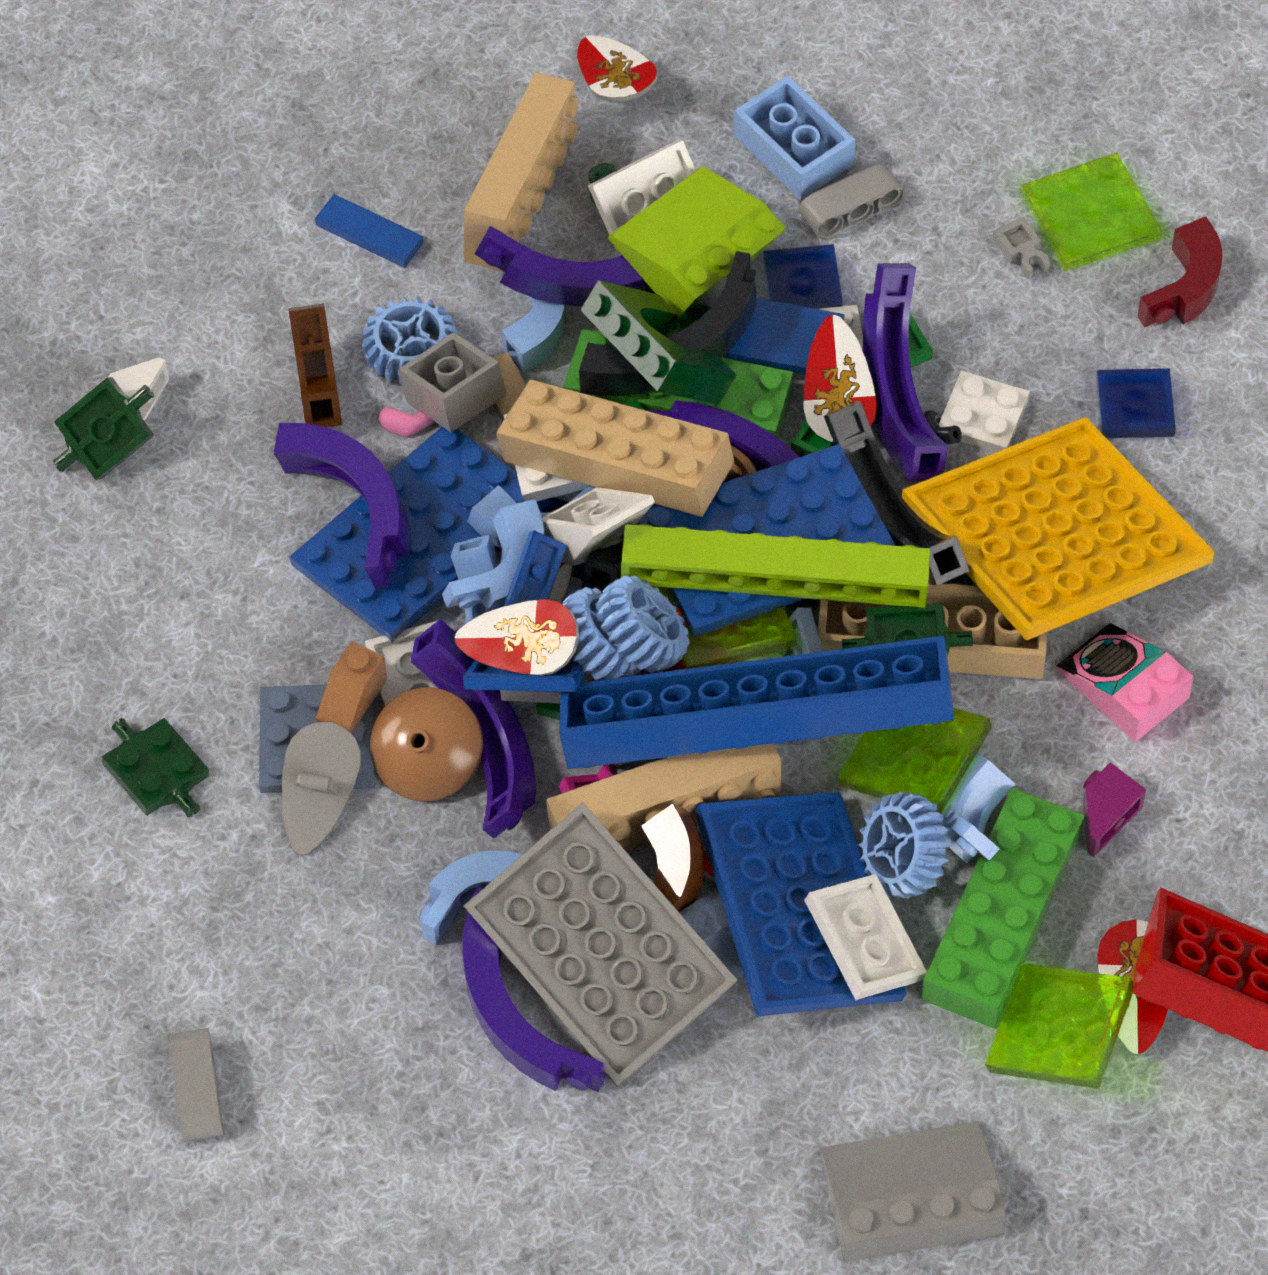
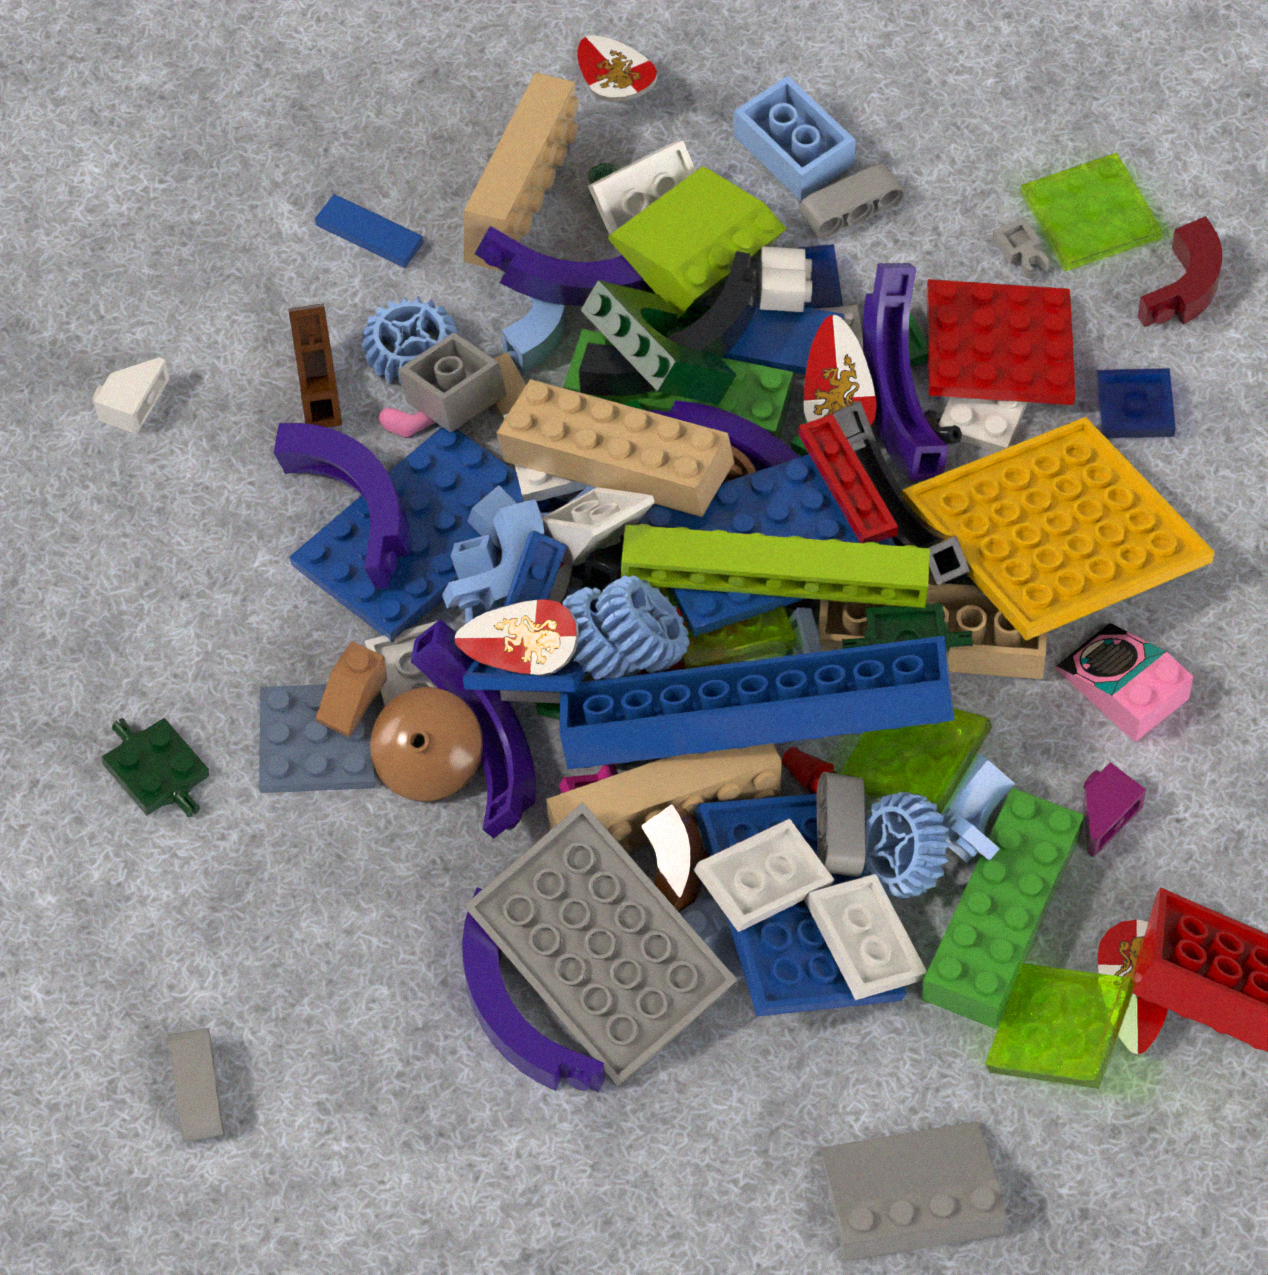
dark green plate [53,377,155,480] -> none
light grey shield [282,722,361,855] -> none
light blue arch [420,850,523,945] -> none
none -> white plate [694,819,834,932]
none -> white brick [759,246,812,312]
none -> red cone [781,747,838,794]
none -> red plate [798,414,898,543]
none -> light grey beam [817,772,866,878]
none -> red plate [926,279,1076,405]

